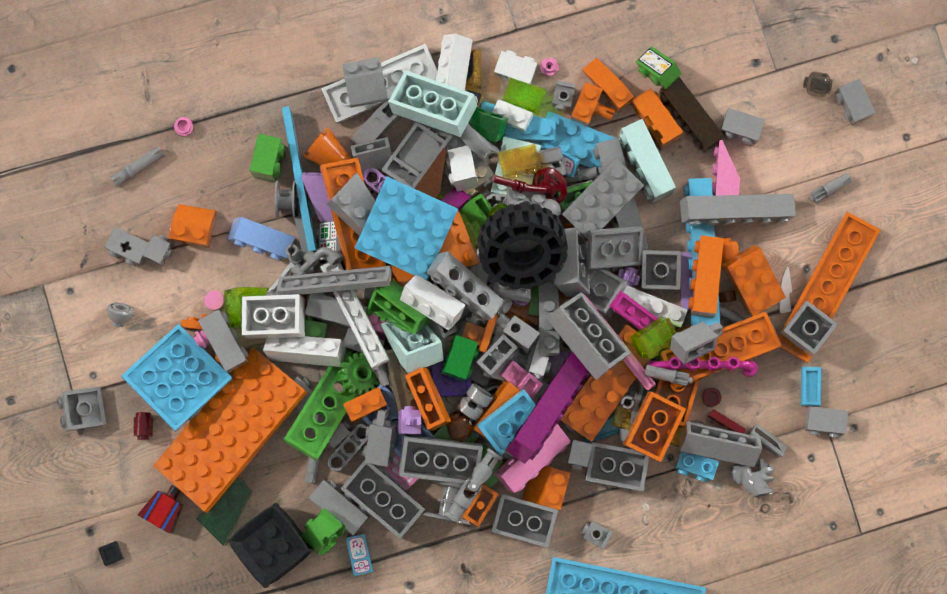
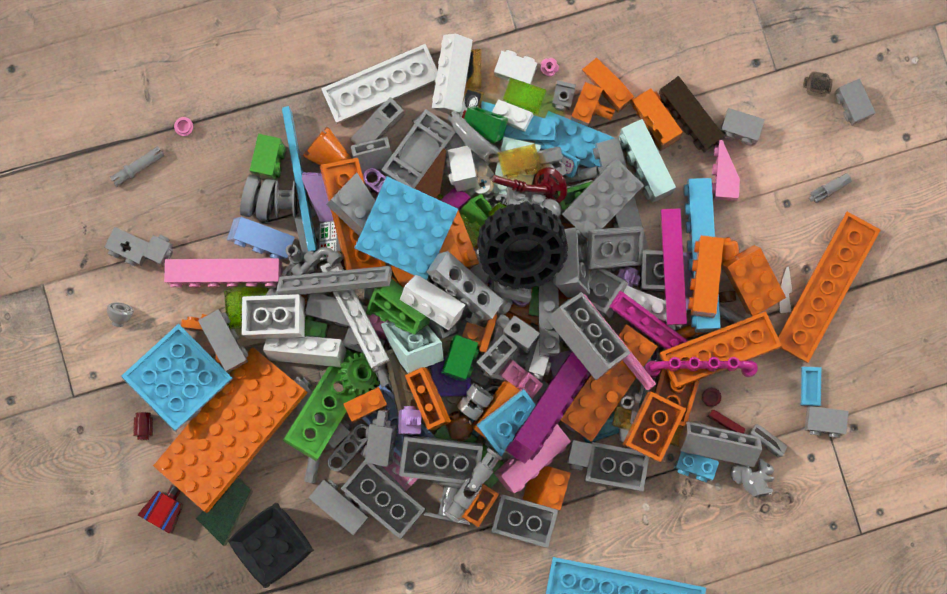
light grey plate [57,387,106,432] -> none
black tile [98,541,124,566] -> none
orange slope [169,204,216,248] -> none
bright pink plate [193,330,210,349] -> none
bright pink tile [205,291,225,311] -> none
bright green brick [301,508,346,555] -> none
light grey slope [342,57,388,108] -> none
tile [346,534,373,576] -> none
light aqua brick [388,70,477,137] -> none
light grey brick [581,521,613,549] -> none
clear neon green brick [630,317,677,359] -> none
brick [636,46,682,89] -> none
light grey piece [645,365,693,386] -> none
light grey hinge [670,321,723,364] -> none
light grey brick [680,194,796,226] -> none
light grey brick [780,301,838,357] -> none
none -> bright pink brick [164,258,282,288]
none -> light grey wheel [240,174,276,221]
none -> white tile [474,176,494,196]
none -> dark pink tile [661,209,687,325]

